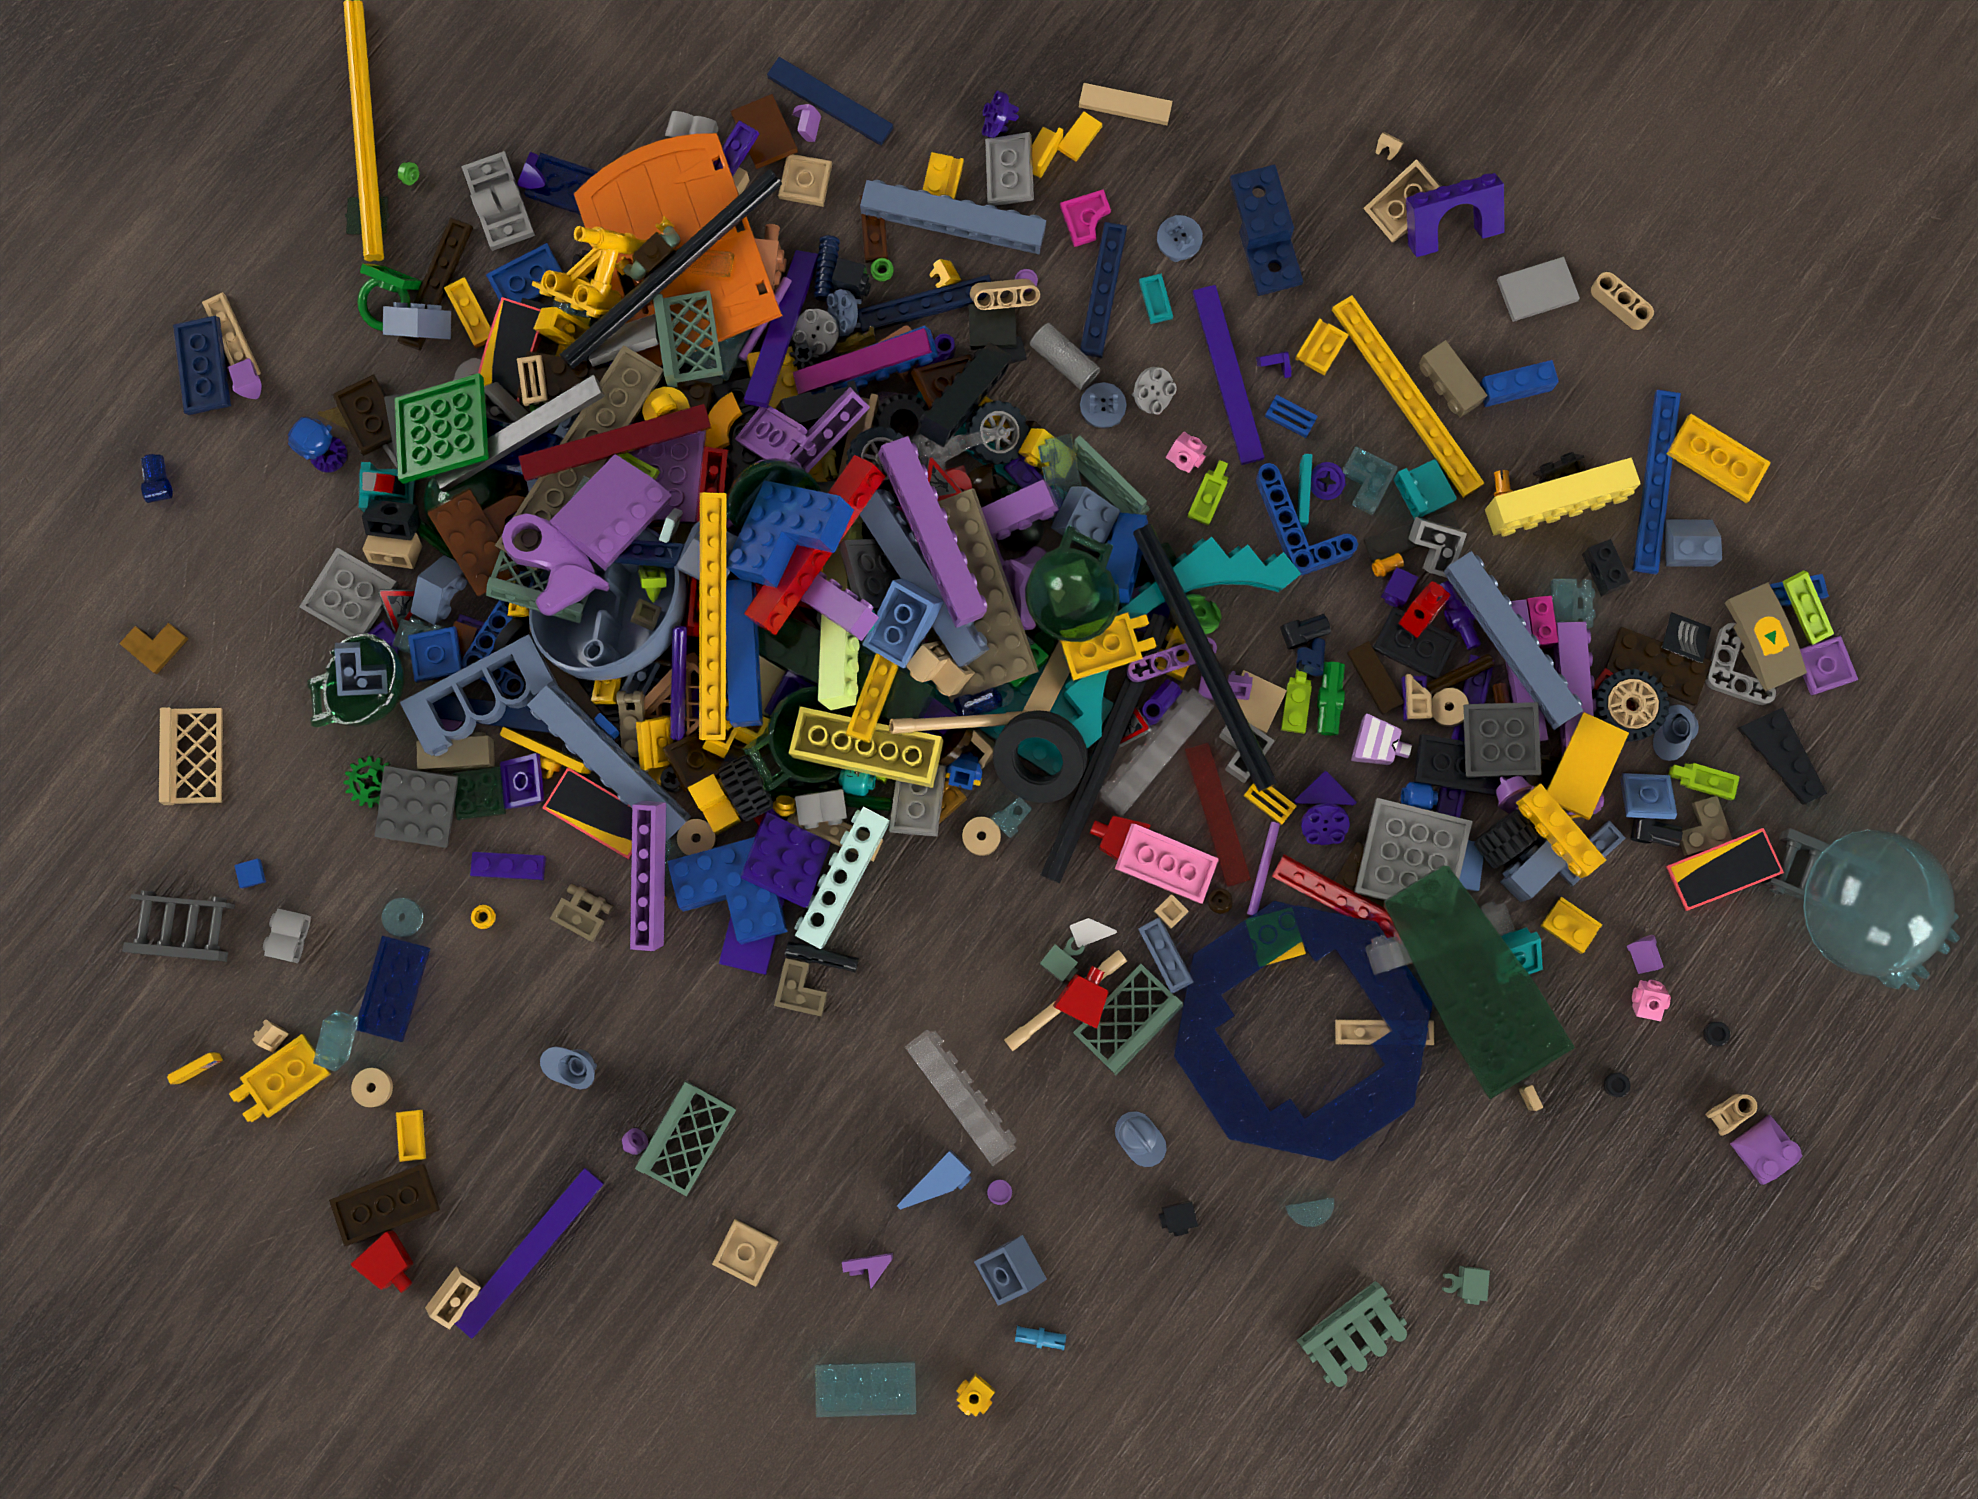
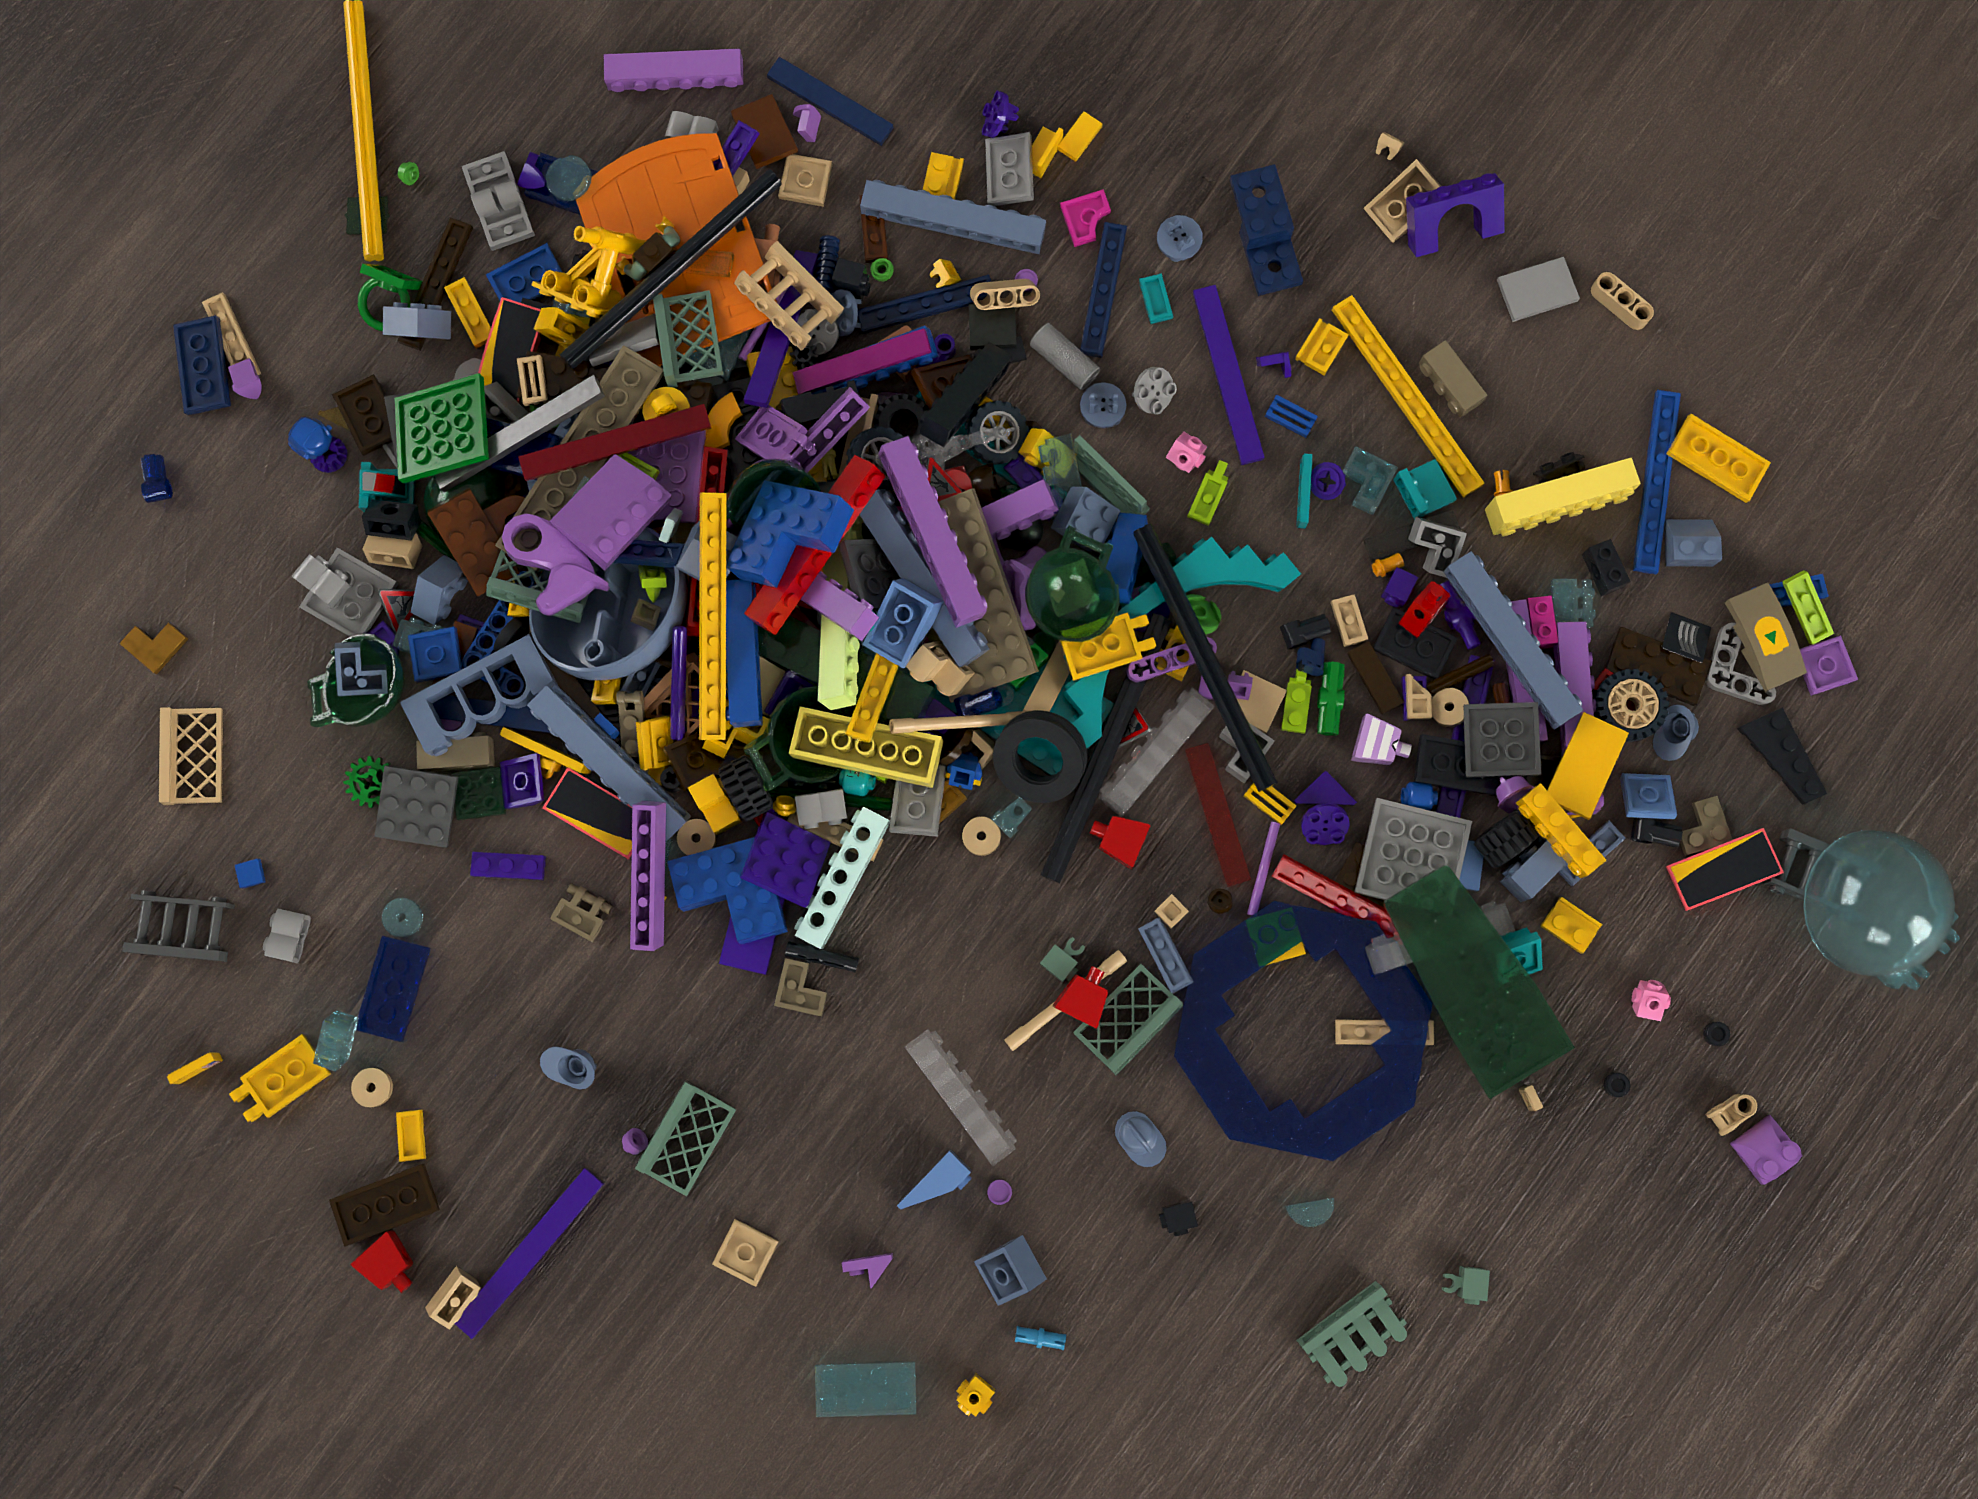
tan tile [252,1020,289,1053] -> none
yellow plate [471,905,496,929] -> none
clear yellow tile [834,326,876,354] -> none
white sticker [1070,918,1117,947] -> none
tan tile [1079,83,1173,125] -> none
bright pink plate [1115,824,1218,904] -> none
dark purple piece [1141,679,1183,725] -> none
blue beam [1256,463,1358,576] -> none
blue brick [1479,360,1559,407] -> none
medium lavender tile [1627,935,1664,974] -> none
lime hinge [1668,763,1740,801] -> none
none -> light grey brick [292,554,351,608]
none -> clear light blue tile [546,155,592,201]
none -> medium lavender brick [604,49,743,92]
none -> tan fence [734,241,845,350]
none -> tan plate [1330,594,1368,647]

